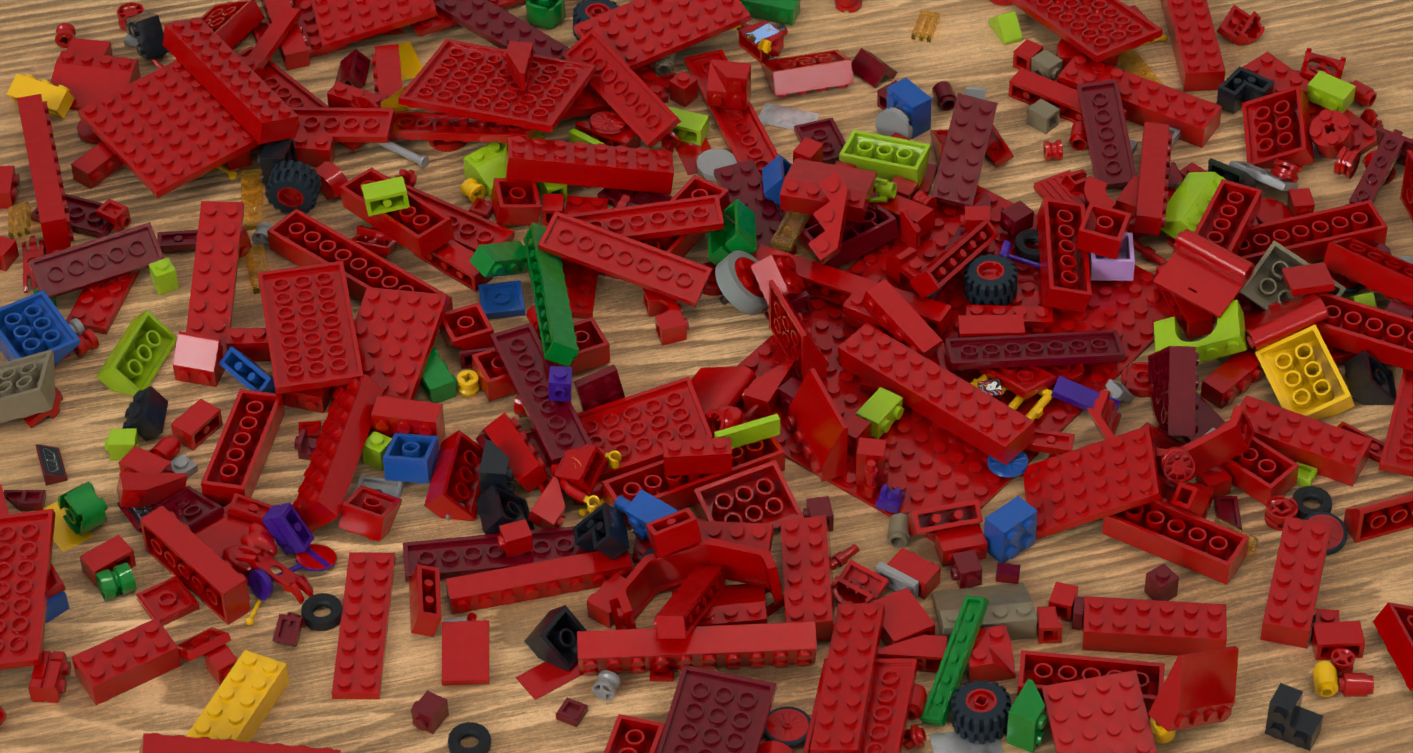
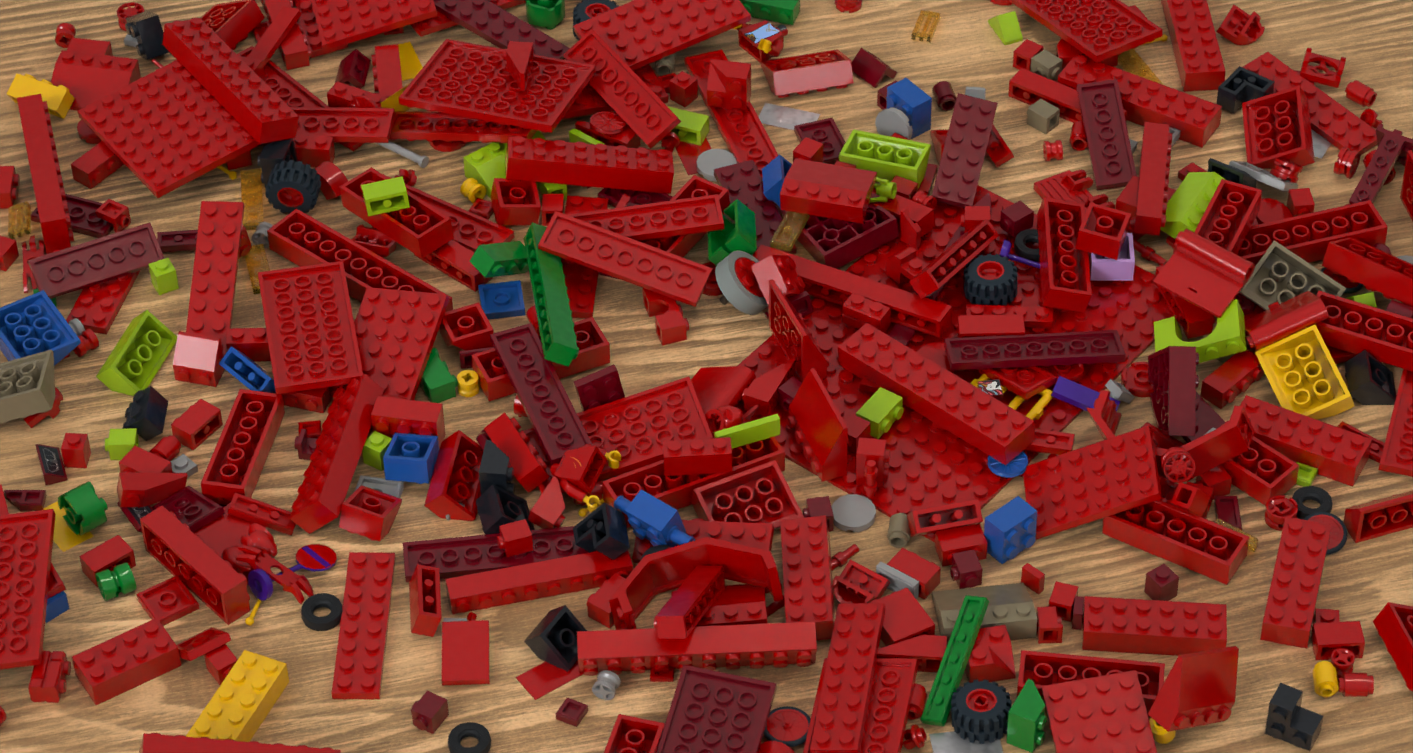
dark purple brick [262,502,314,555] -> none
dark red bracket [272,612,306,647] -> none
dark purple brick [548,366,573,402] -> none
red brick [646,507,702,558] -> none
red brick [808,172,851,264] -> none
red brick [861,279,943,358] -> none
dark purple tile [876,484,905,514] -> none
dark red tile [996,563,1021,584] -> none
red tile [1084,176,1117,209] -> none
dark red slope [1169,162,1183,188] -> none
red tile [1282,262,1335,296] -> none
lime brick [1306,71,1356,113] -> none
red brick [1309,109,1355,159] -> none
none -> red brick [61,433,91,468]
none -> light grey tile [832,494,876,532]
none -> red tile [1021,563,1045,595]

